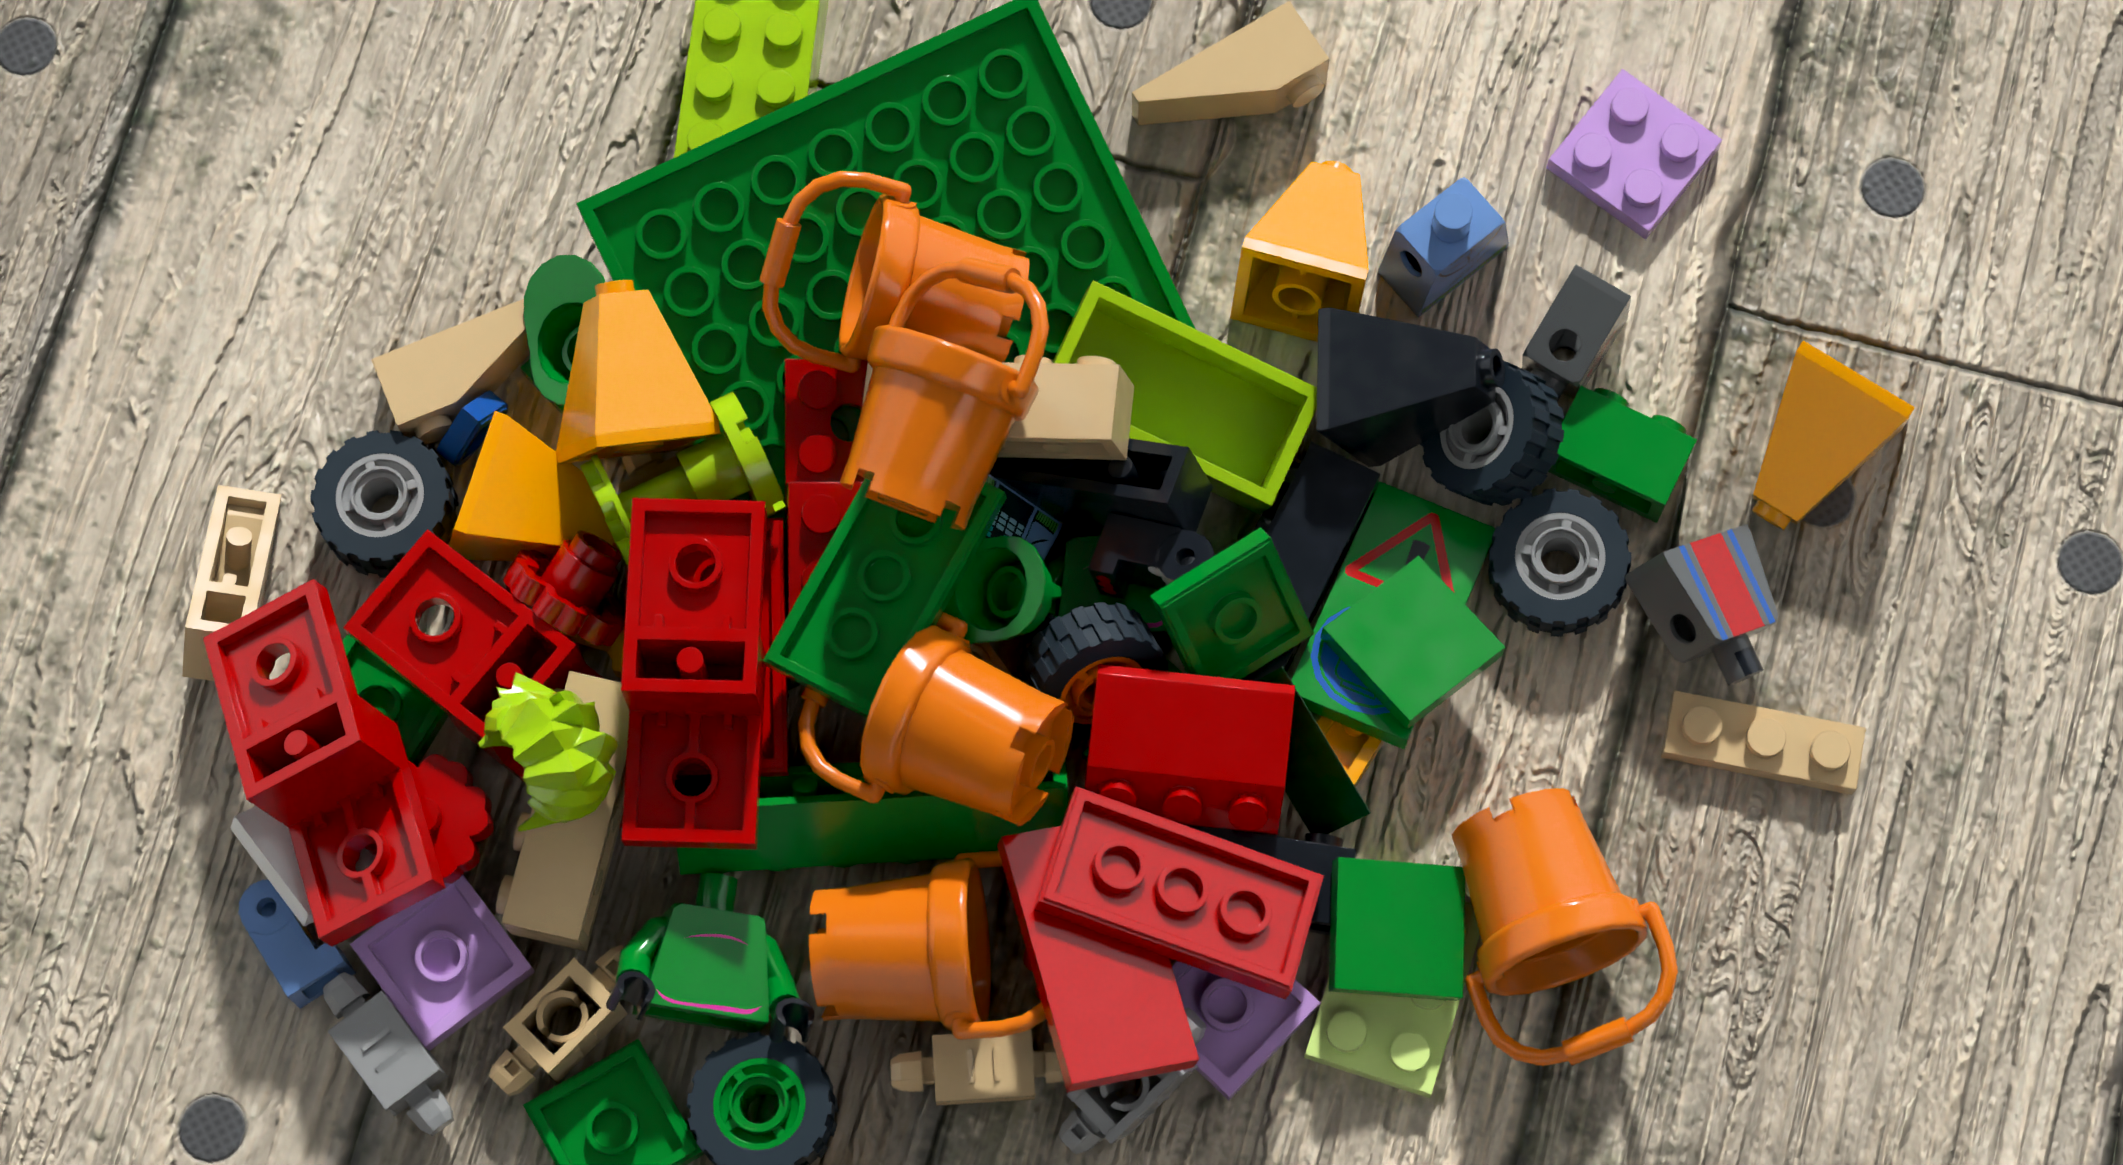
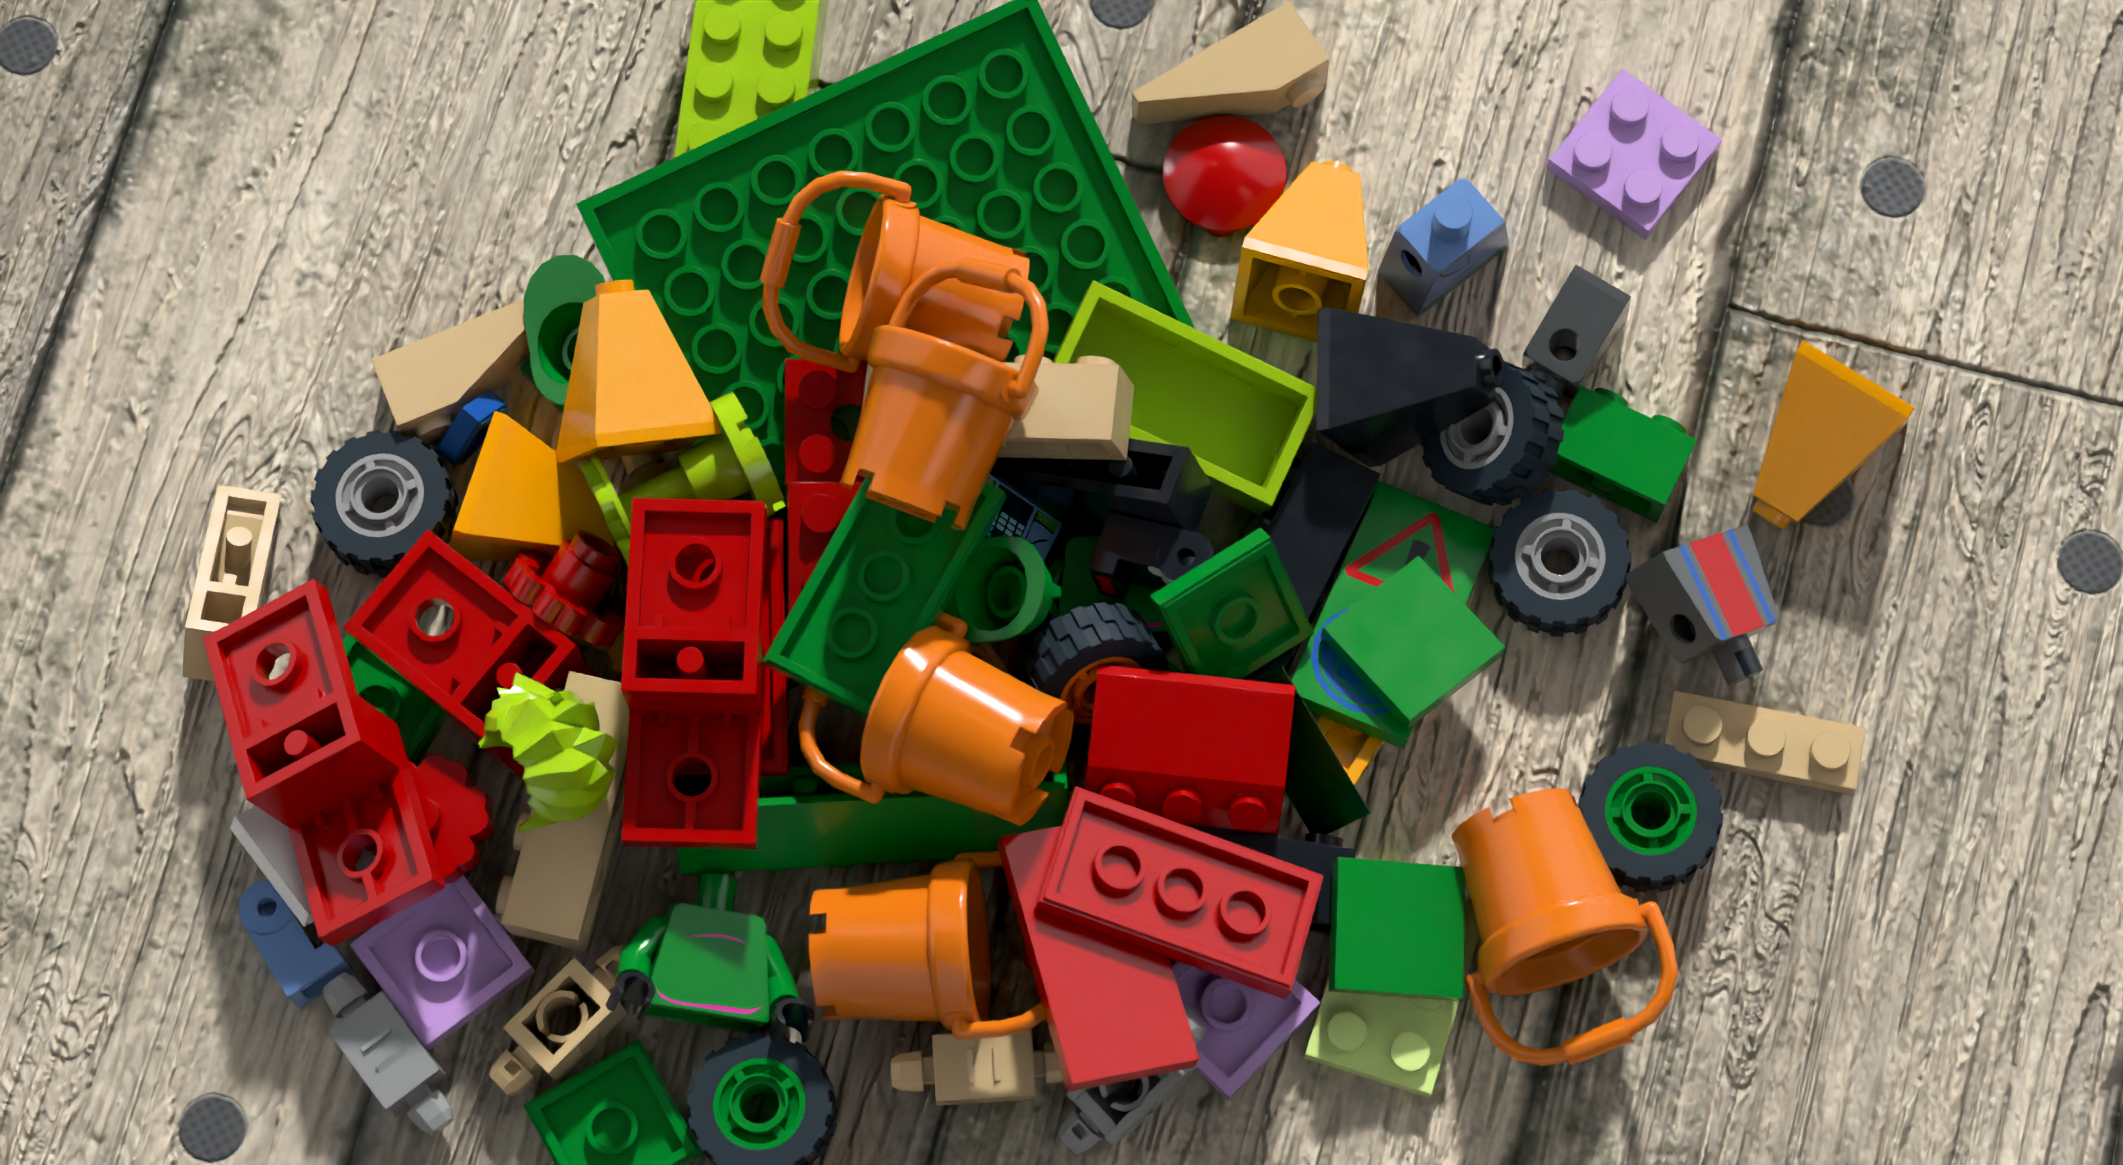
none -> red dish [1163,115,1286,237]
none -> black wheel [1578,741,1724,893]

